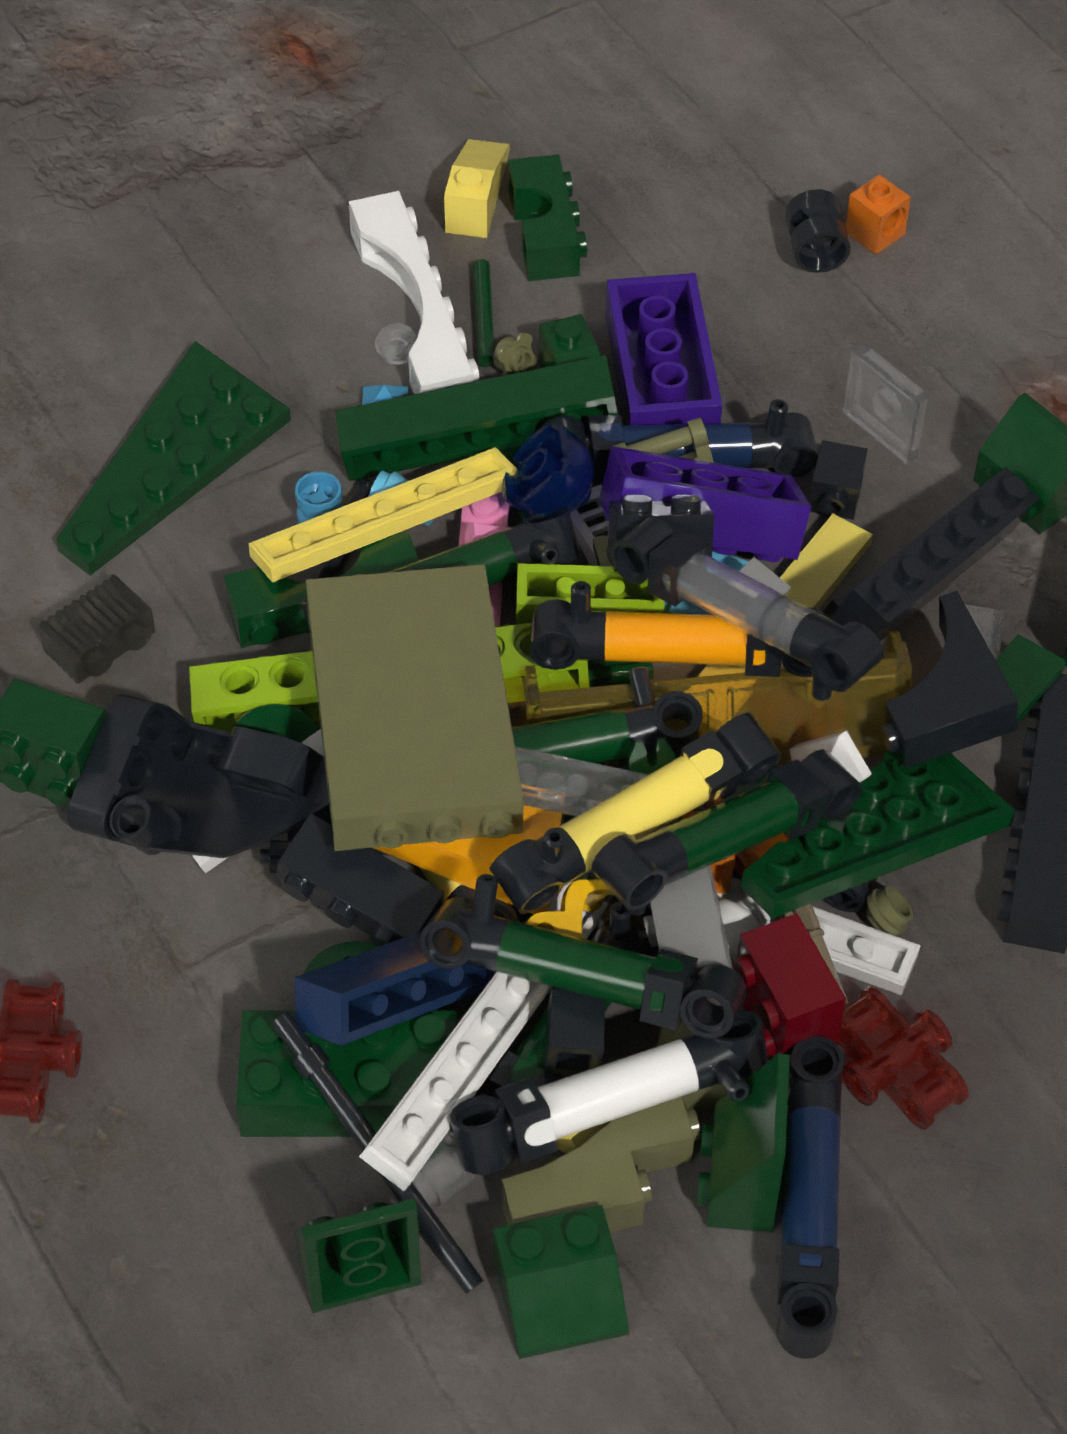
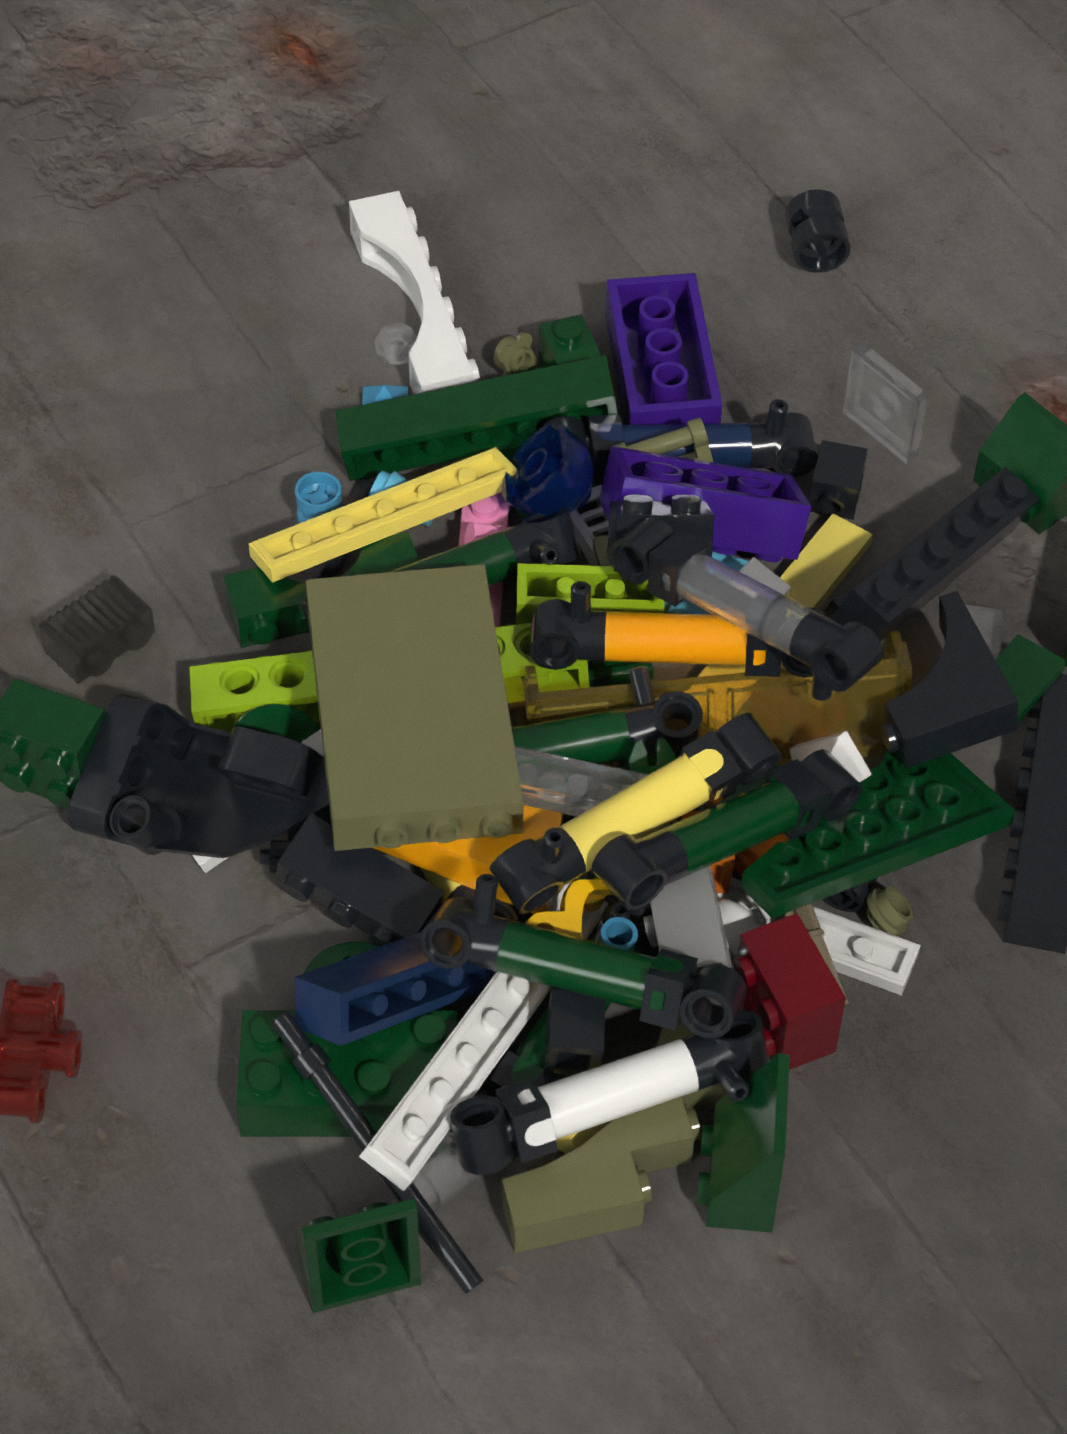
dark green wing [56,341,291,576] -> none
light yellow slope [444,139,510,238] -> none
dark green bar [472,259,495,367] -> none
dark green slope [493,1205,629,1359] -> none
dark green arch [508,154,587,282] -> none
piece [776,1036,845,1359] -> none
clear red axle [838,986,969,1130] -> none
orange brick [845,174,911,255] -> none
none -> dark azure hinge [598,917,638,952]

